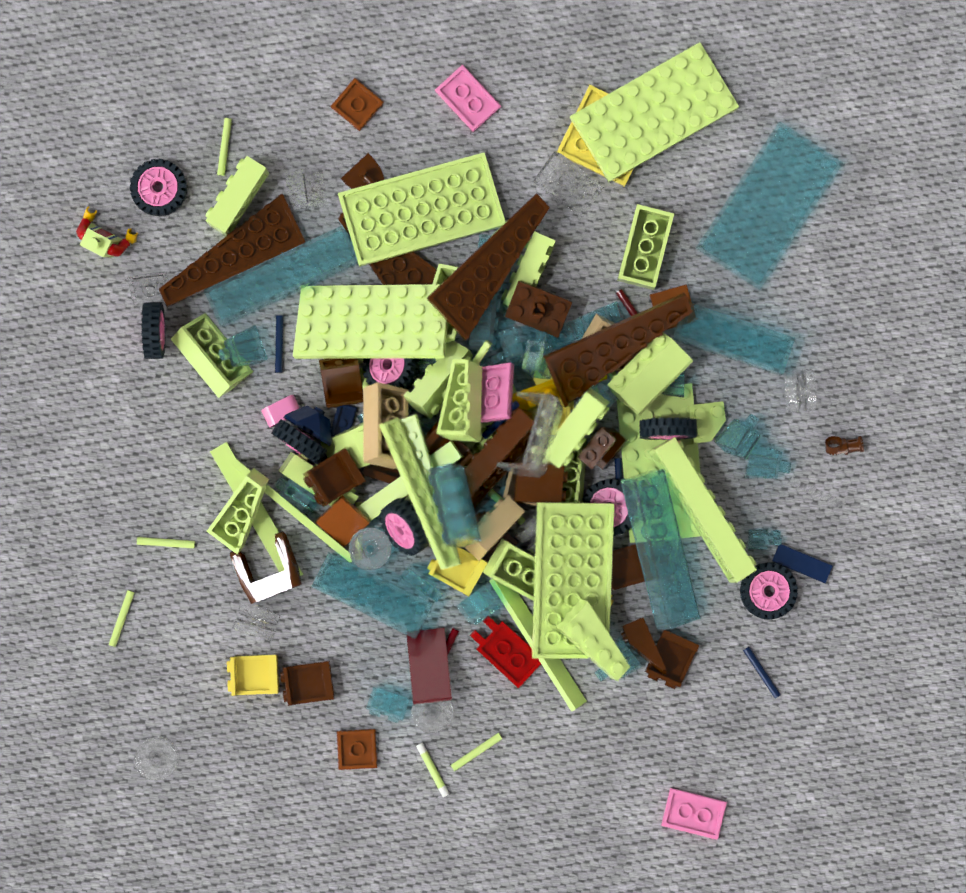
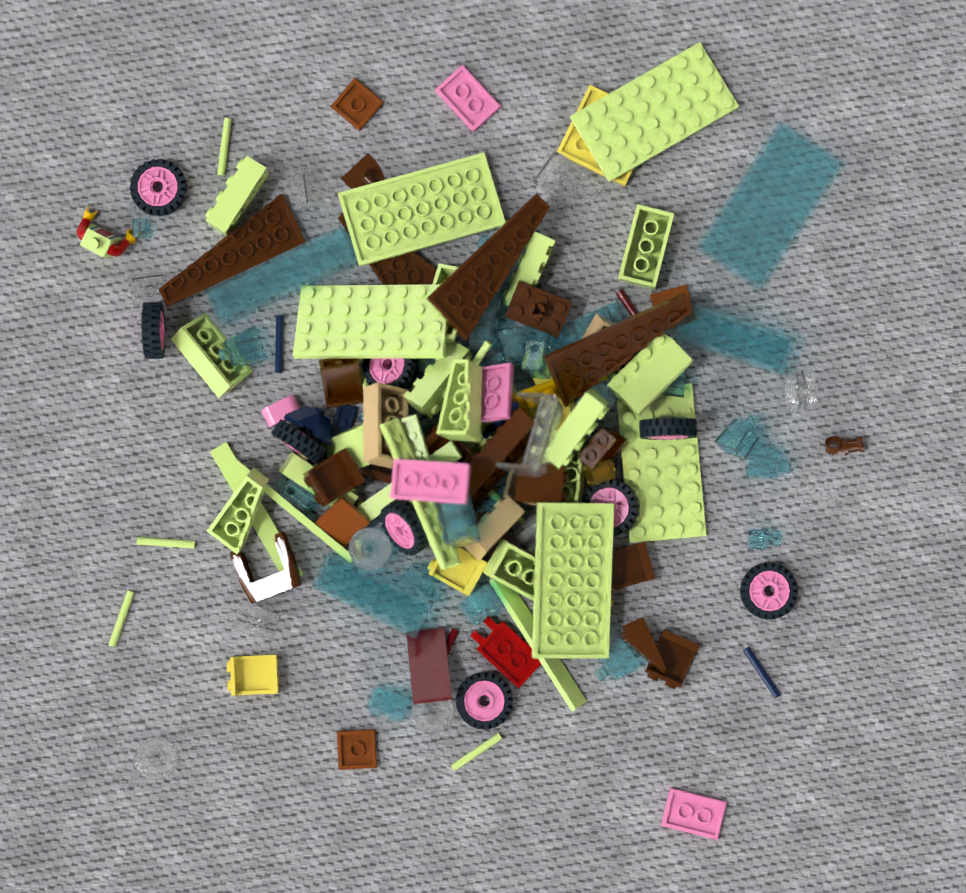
reddish brown panel [280,661,335,706] -> none
yellowish green bar [416,743,450,797] -> none
yellowish green wedge [556,599,630,682] -> none
clear light blue brick [620,469,701,629] -> none
yellowish green brick [649,437,756,583] -> none
yellowish green plate [686,401,726,444] -> none
dark blue tile [772,543,833,584] -> none
none -> clear light blue tile [133,218,151,239]
none -> bright pink plate [390,459,471,504]
none -> wheel [456,672,513,729]
none -> clear yellow brick [583,459,616,485]

